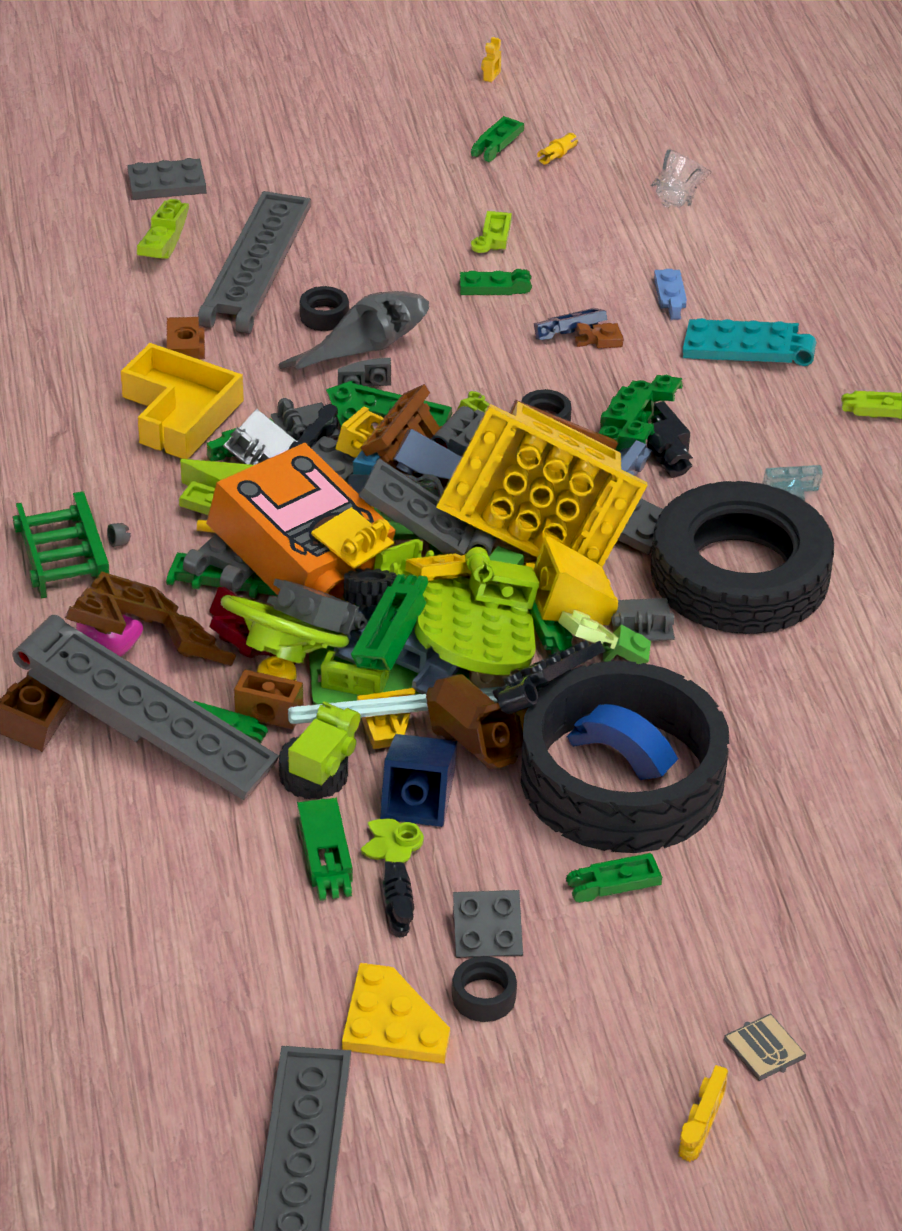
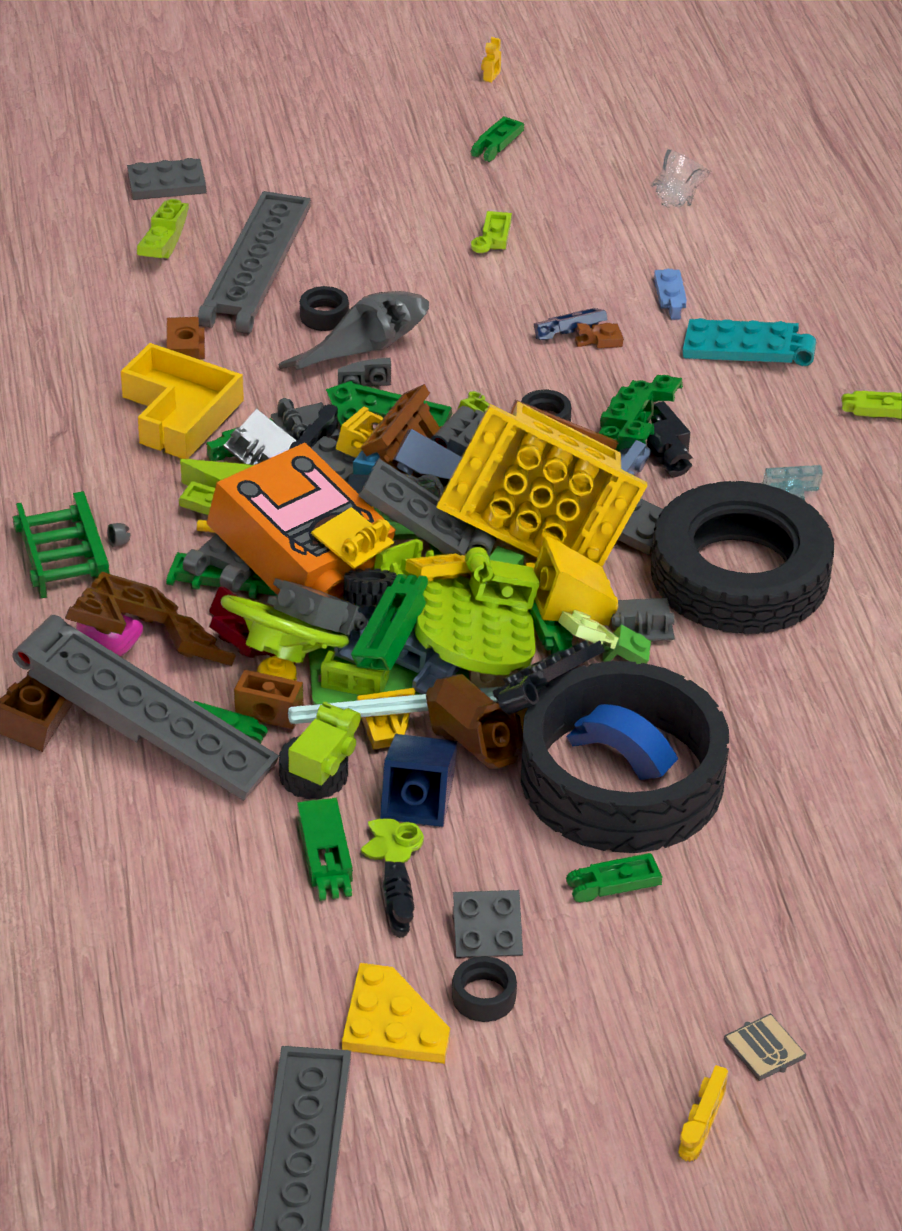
green hinge [460,269,532,295] -> none
yellow pin [537,132,578,165] -> none

